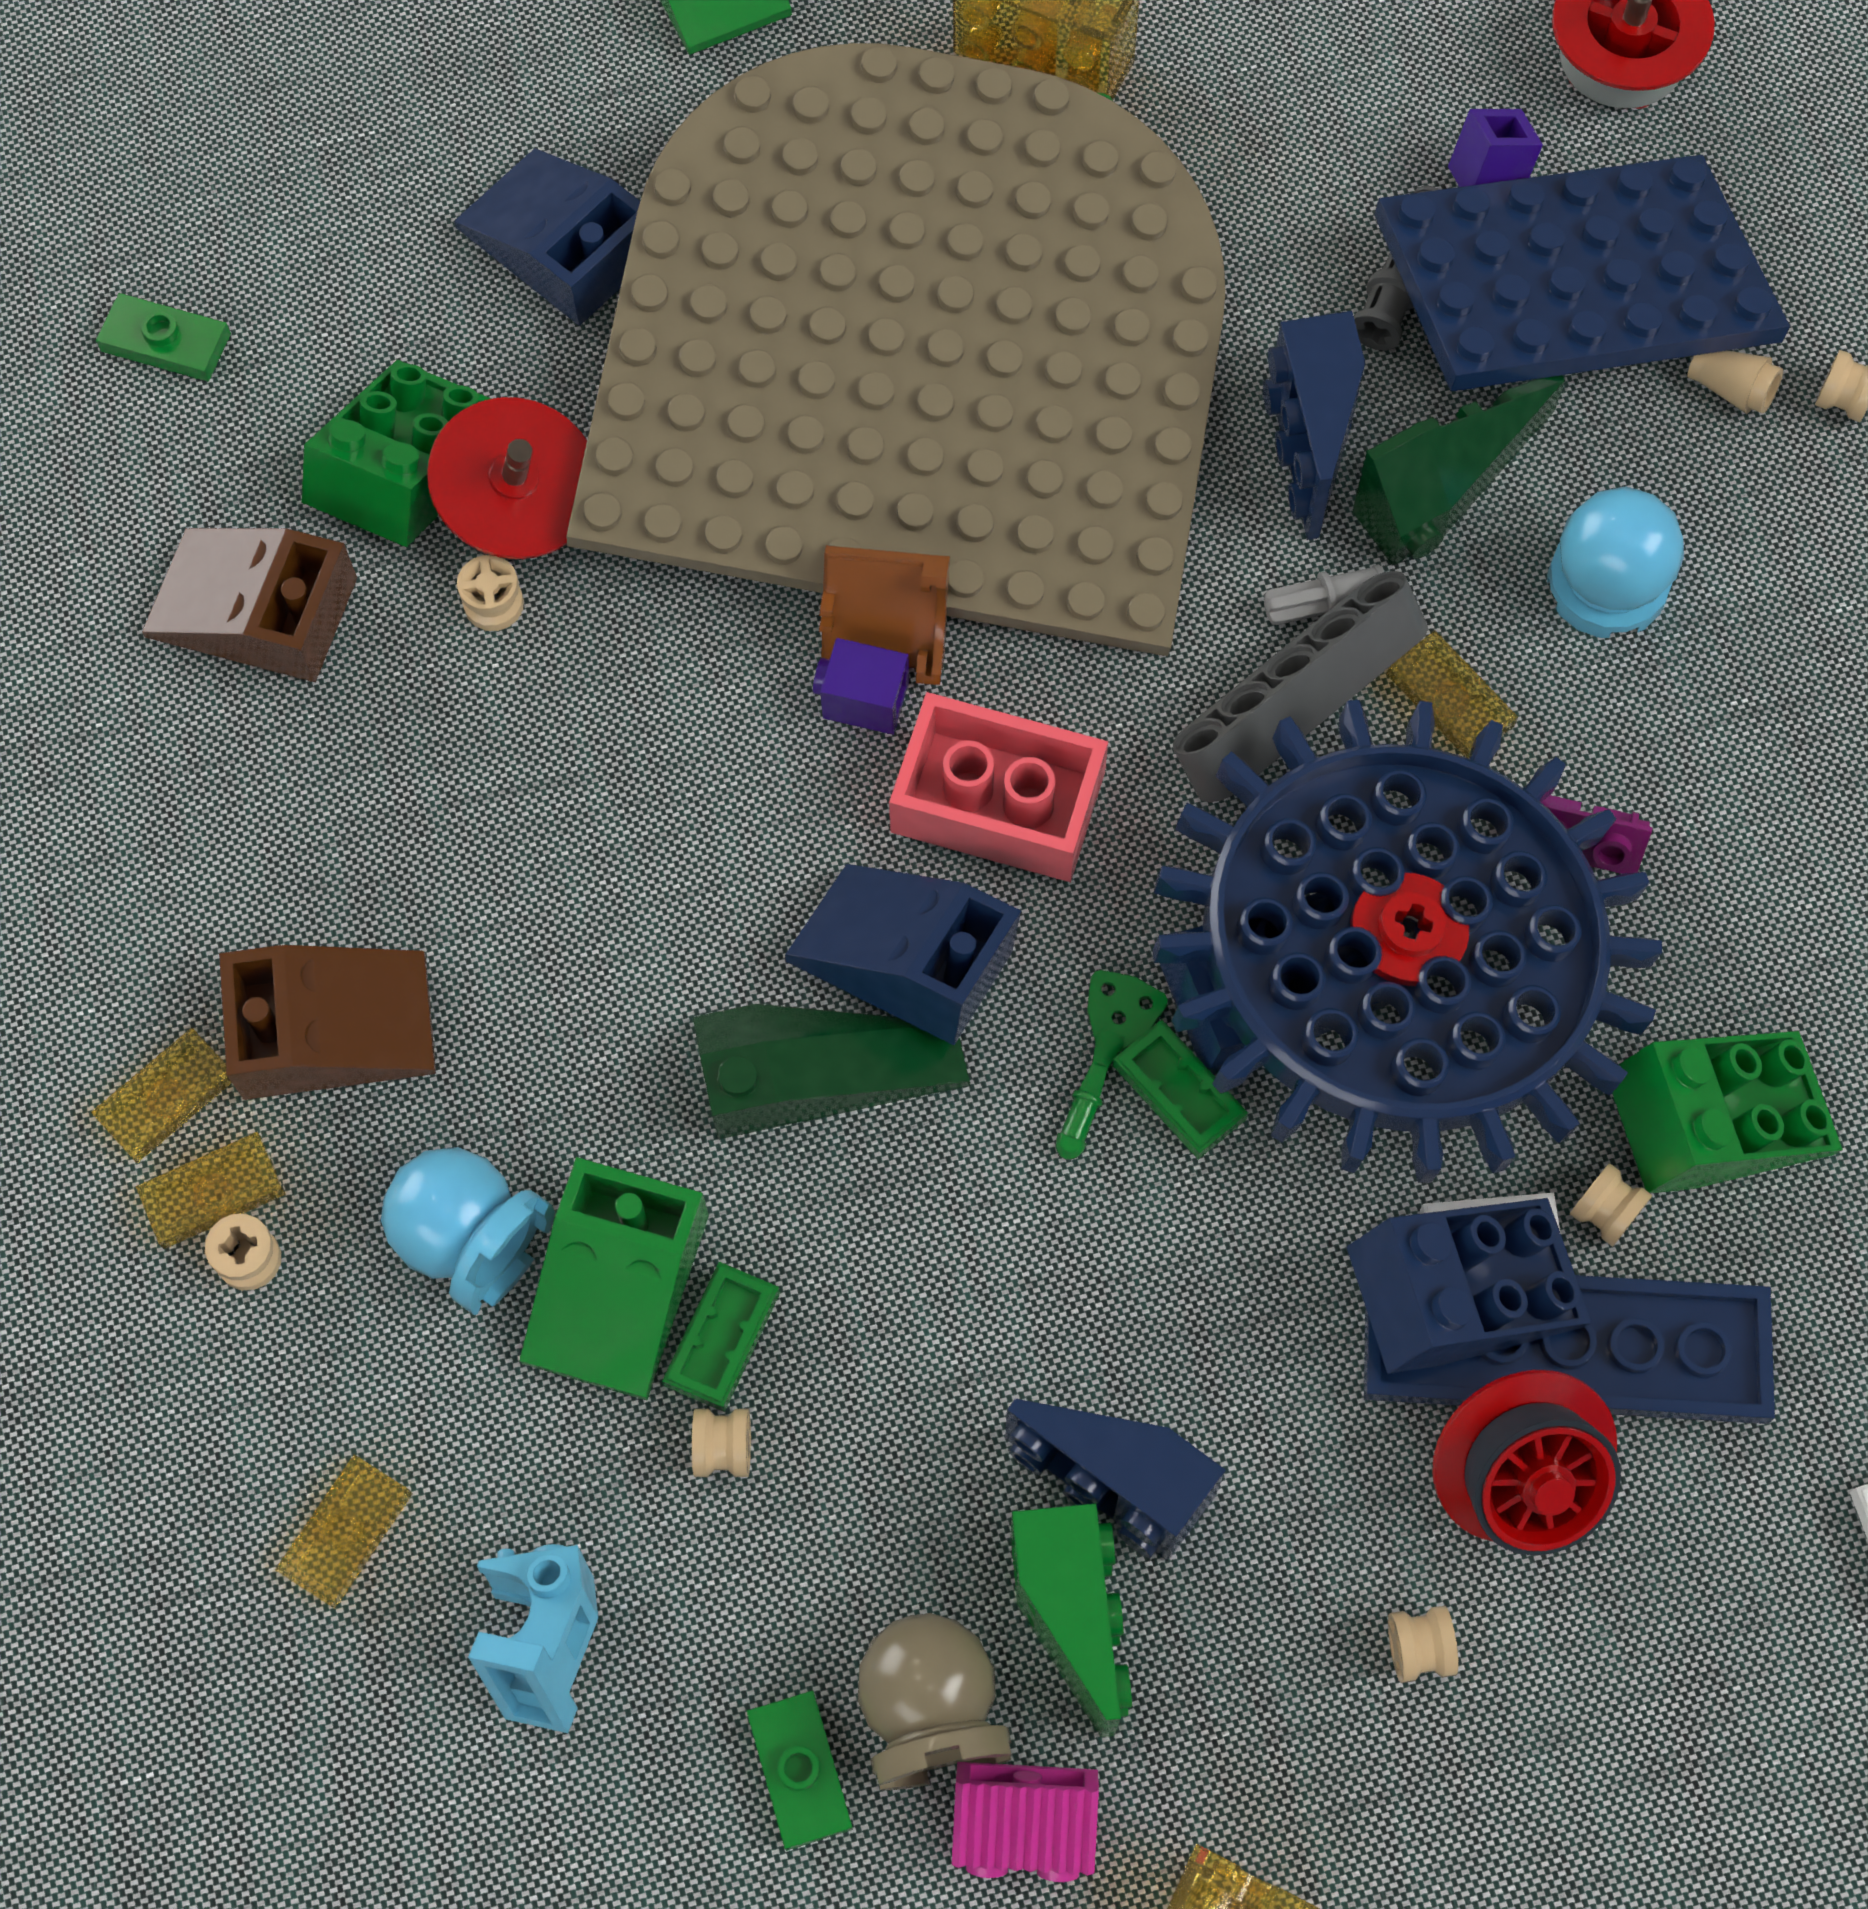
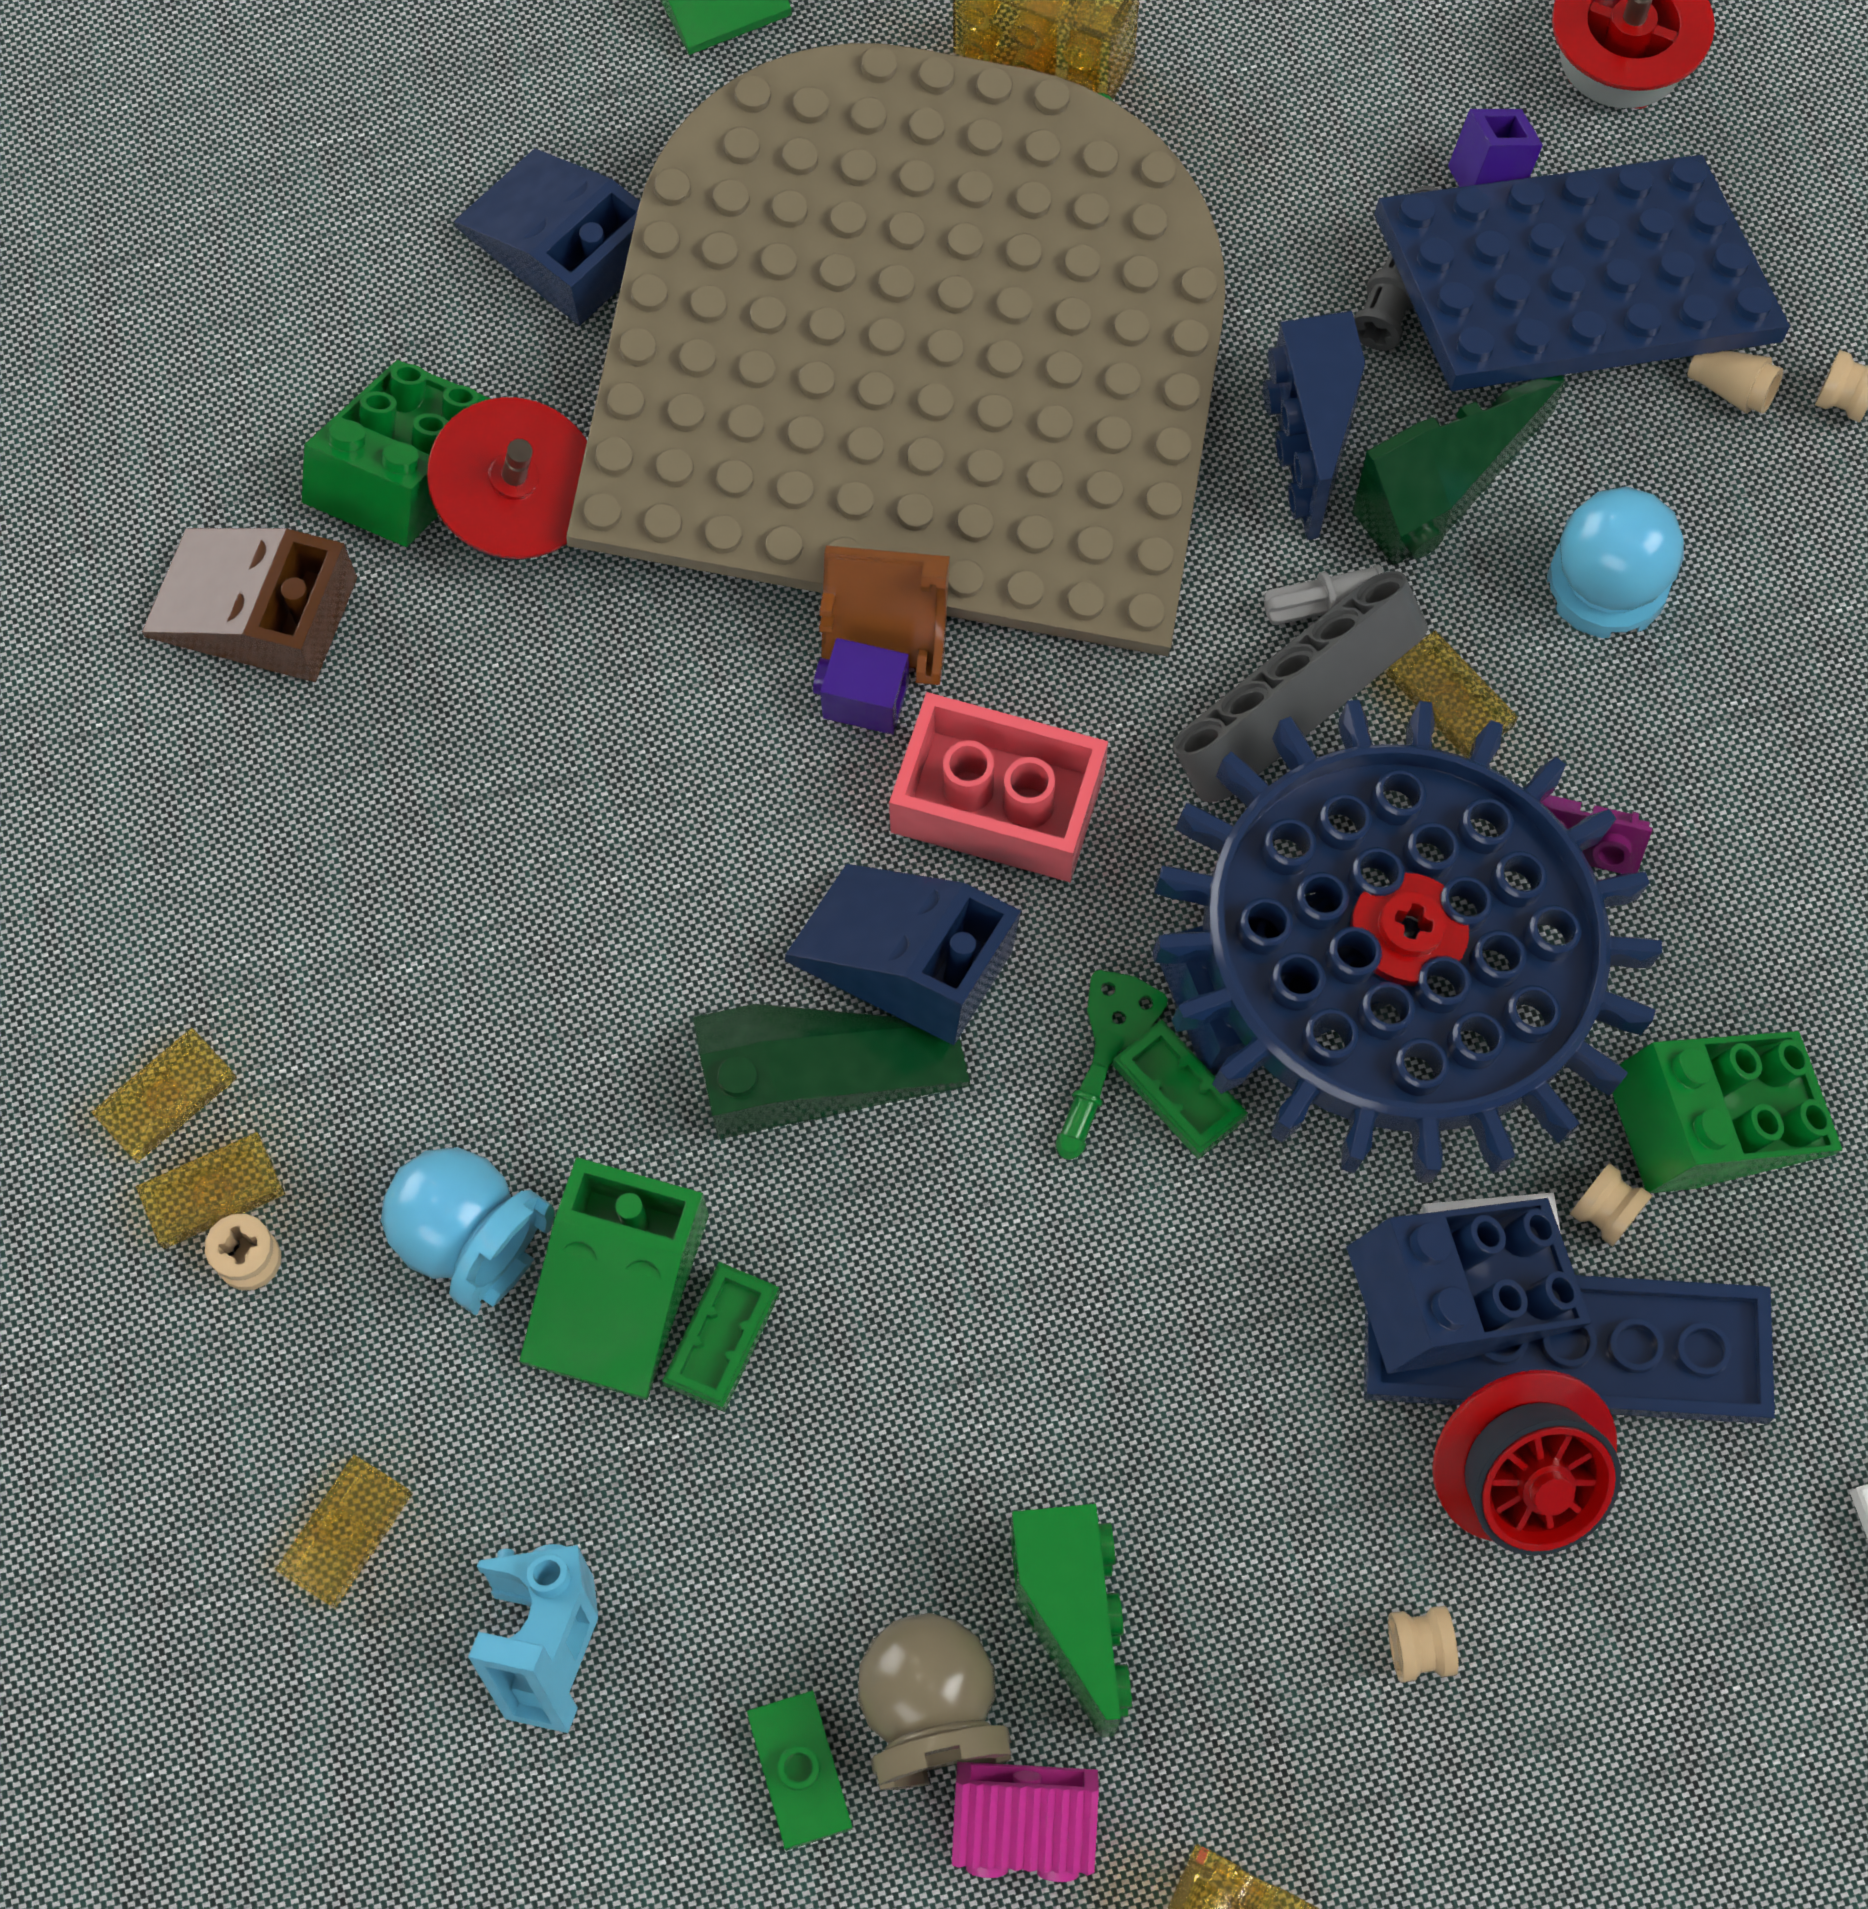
green plate [96,293,231,382] -> none
reddish brown slope [219,945,436,1100] -> none
tan wheel [457,555,524,631] -> none
tan wheel [692,1409,751,1477] -> none
dark blue slope [1005,1399,1226,1561] -> none

